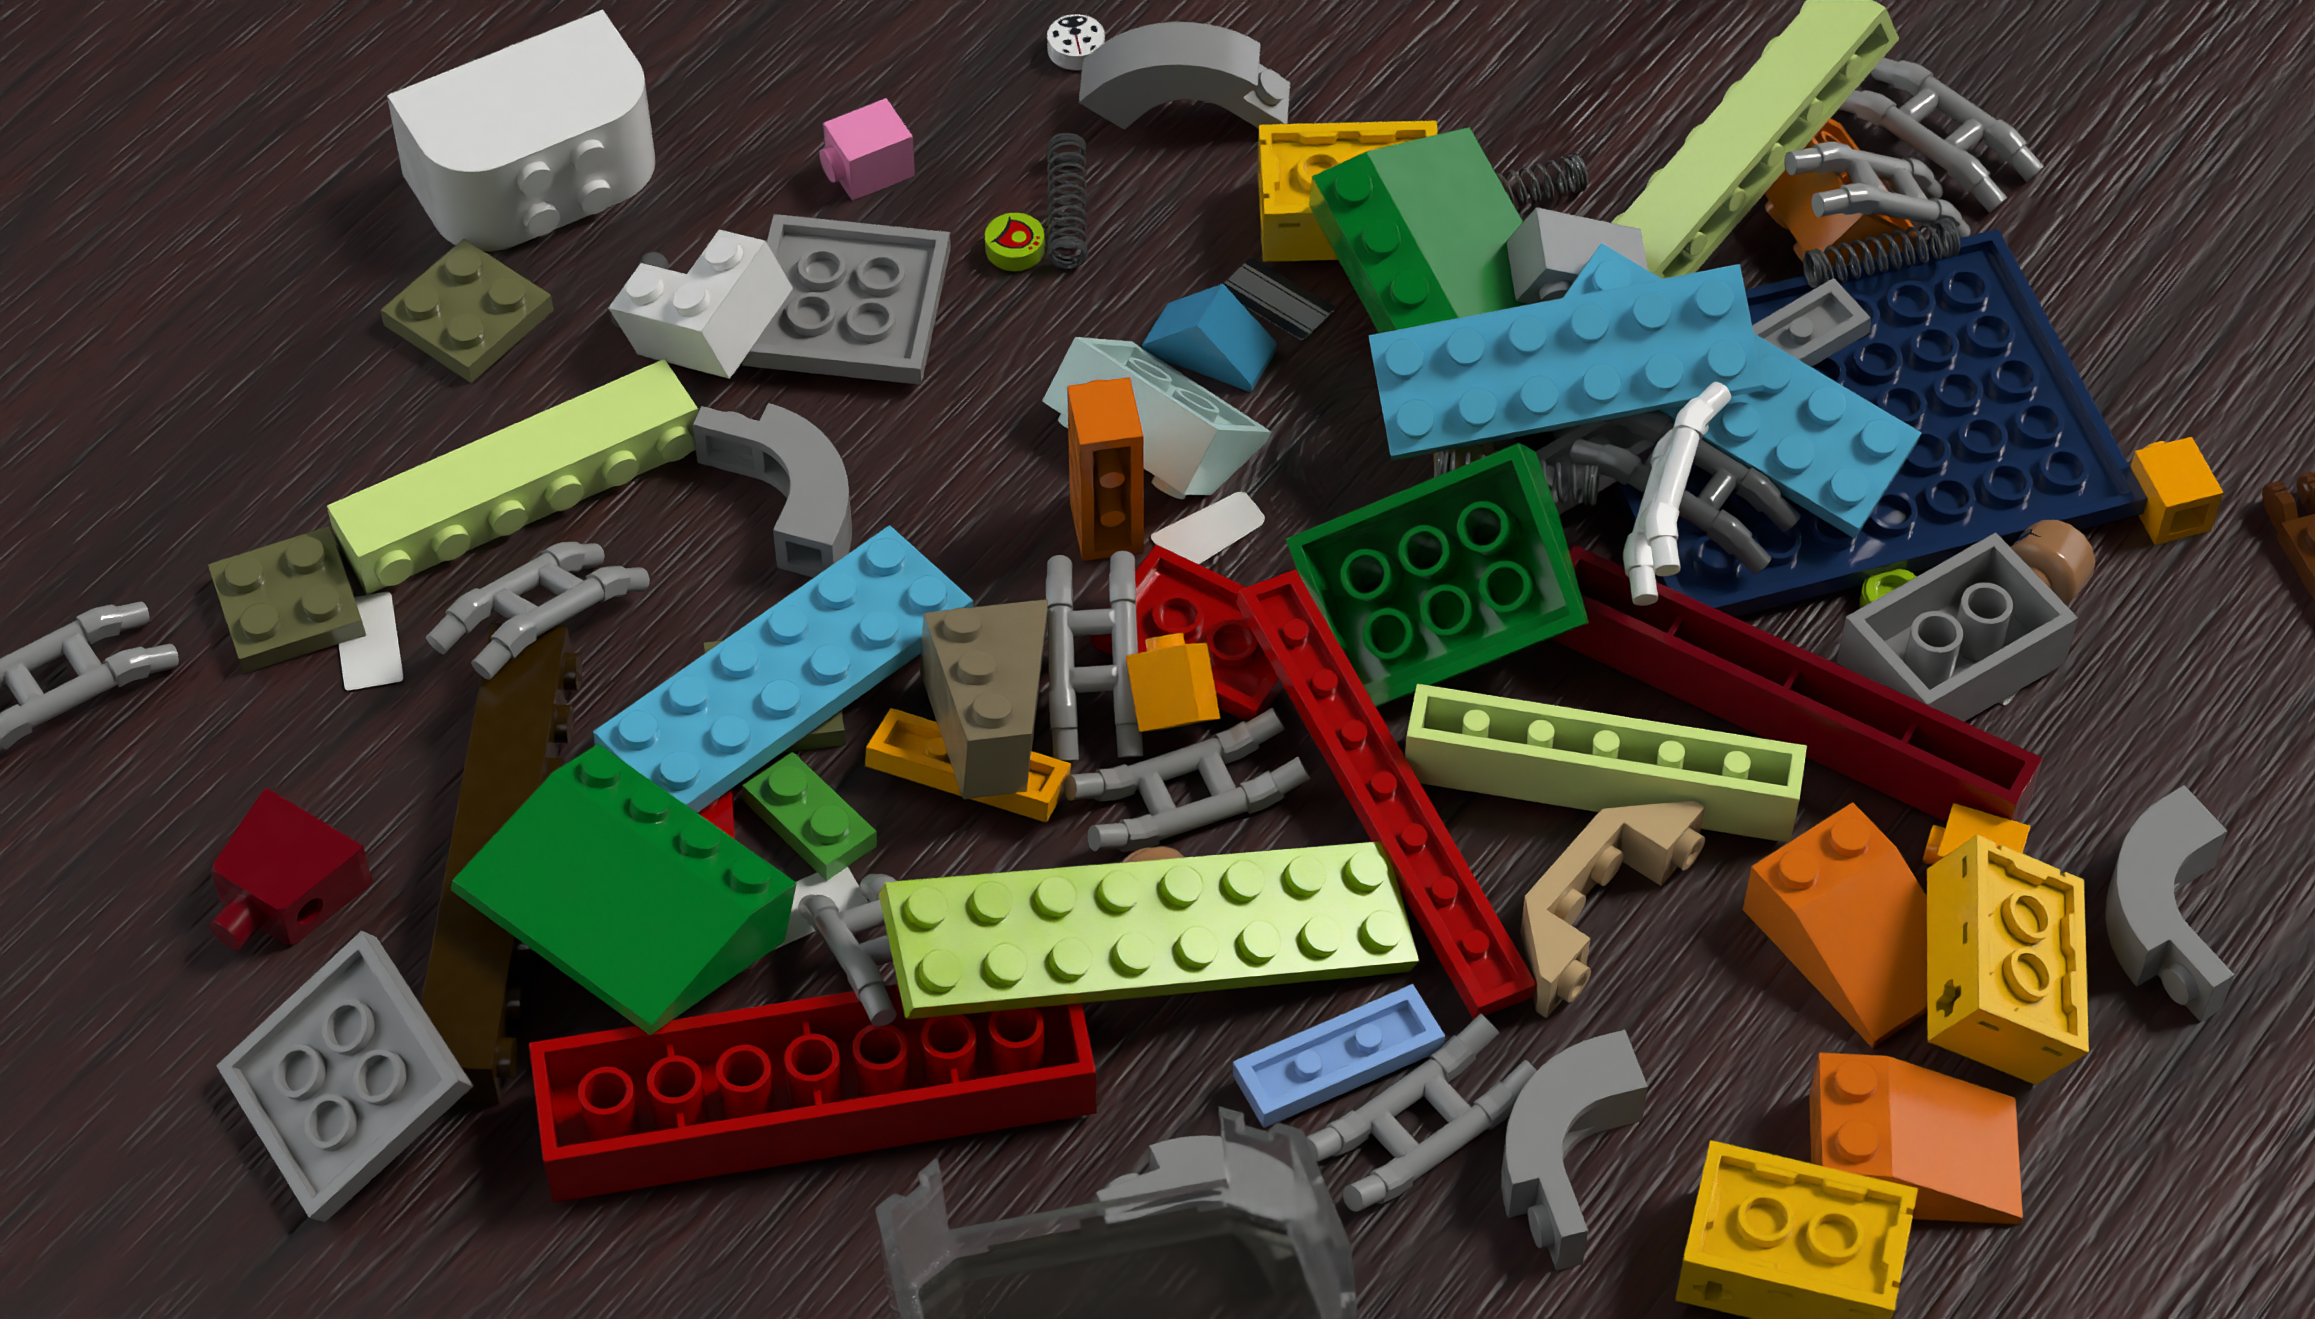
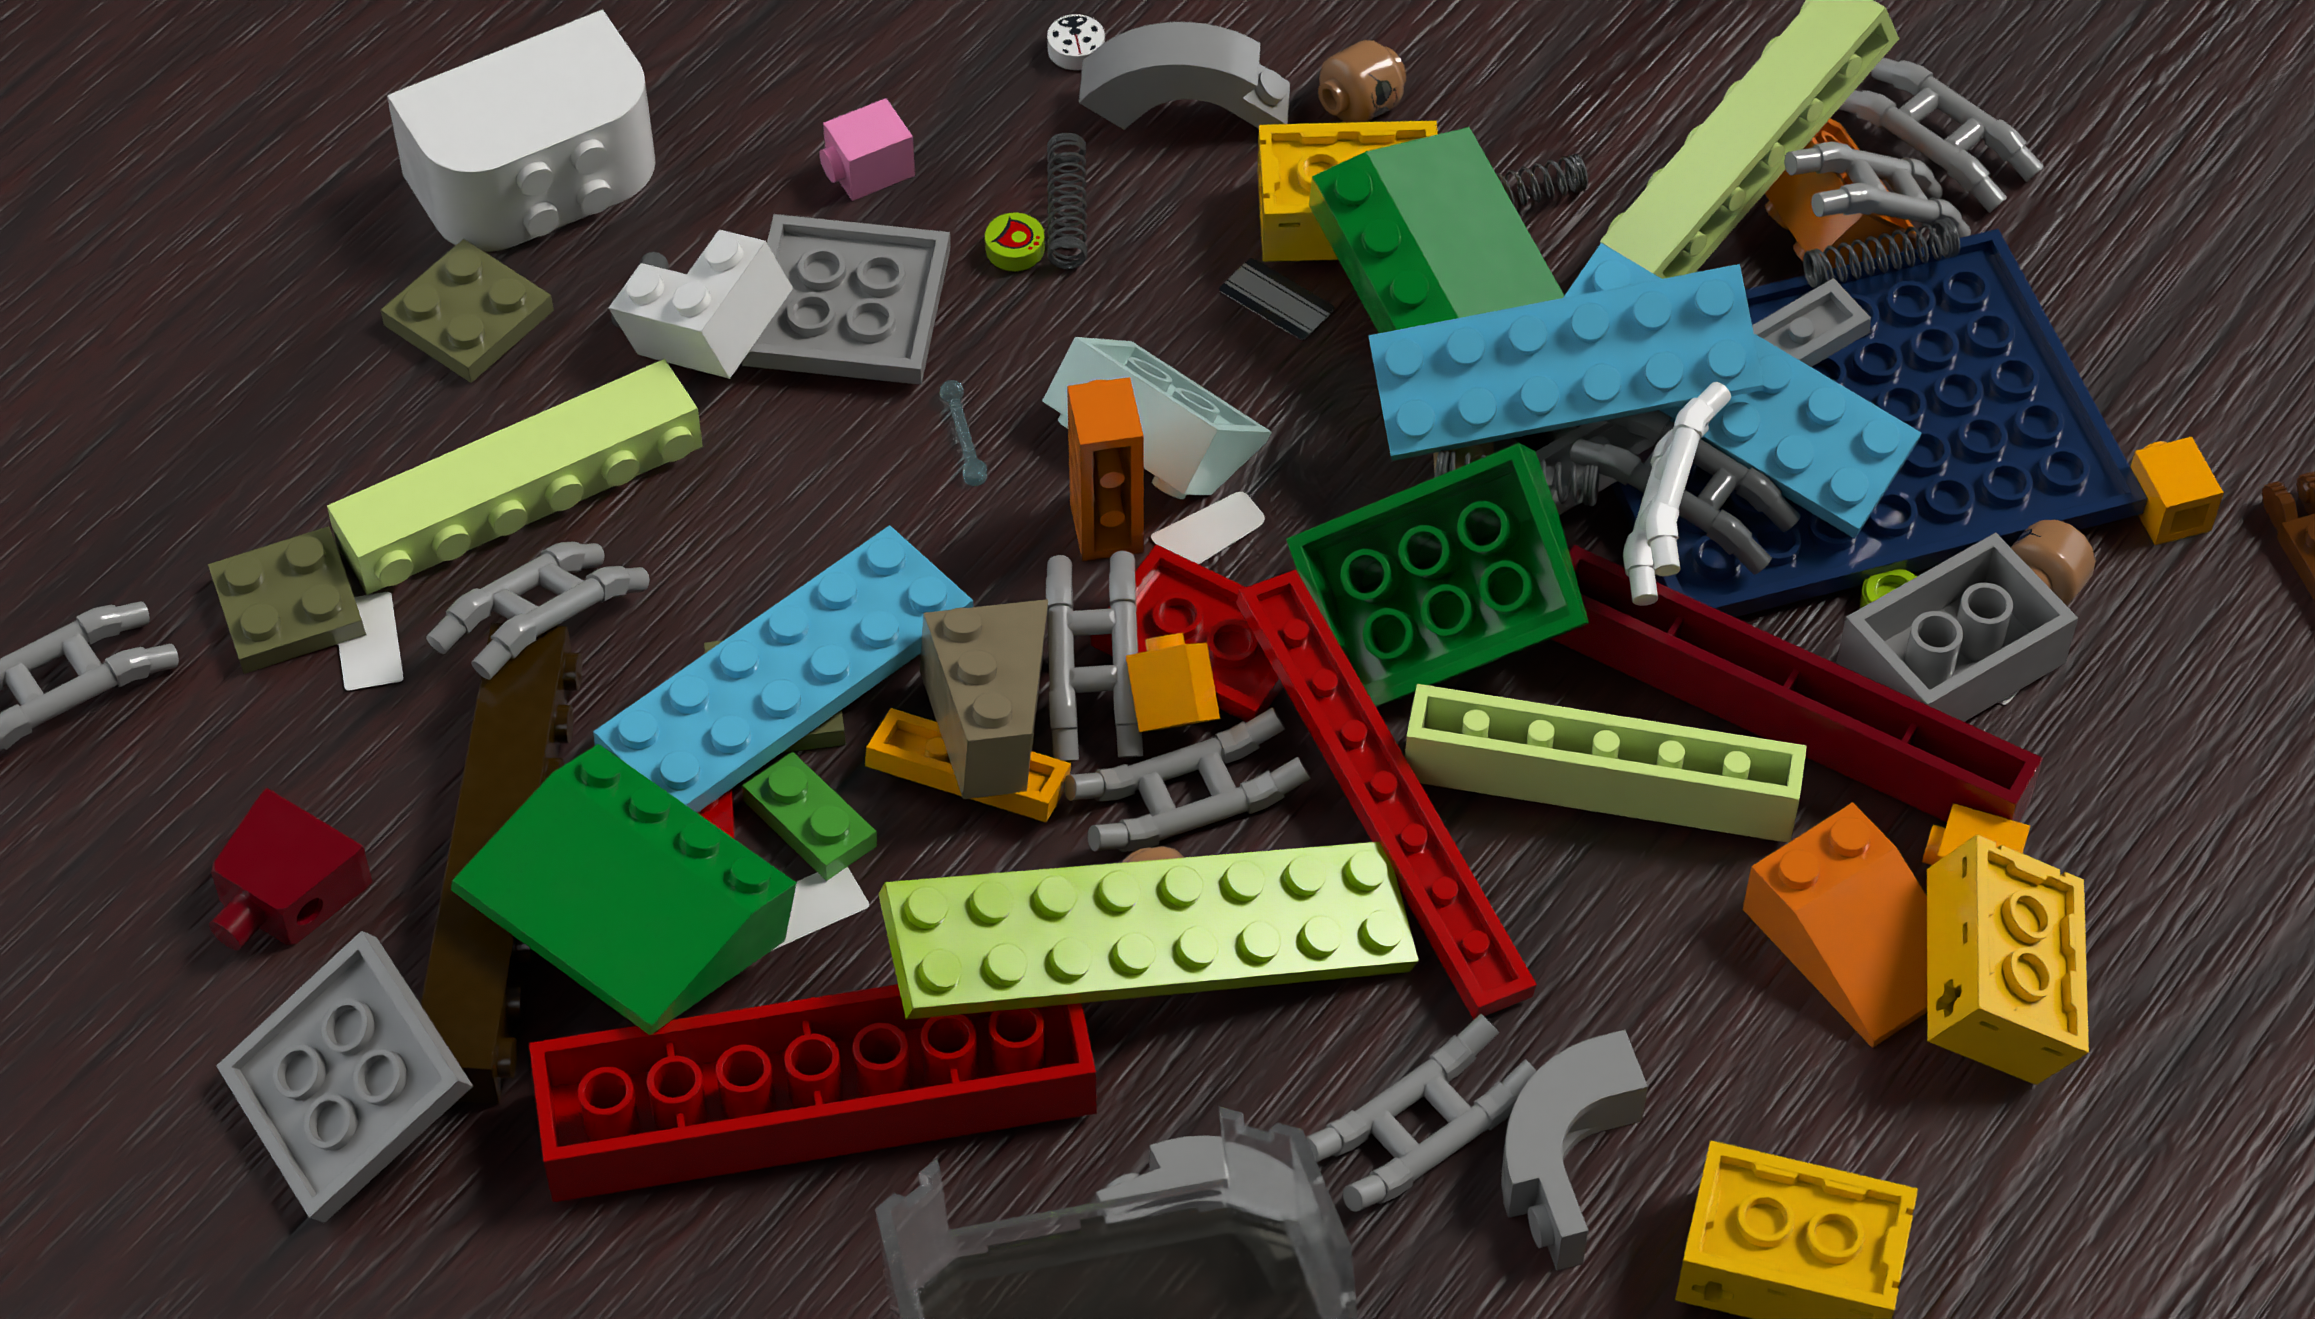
light grey arch [692,403,852,578] -> none
light grey piece [798,874,897,1027] -> none
dark azure slope [1142,284,1277,392] -> none
light blue plate [1233,984,1445,1128] -> none
light grey brick [1506,207,1648,304] -> none
tan slope [1520,800,1705,1018] -> none
orange slope [1809,1053,2023,1225] -> none
light grey arch [2105,785,2234,1022] -> none
none -> clear light blue hinge [940,380,987,486]
none -> medium nougat head [1318,40,1406,123]

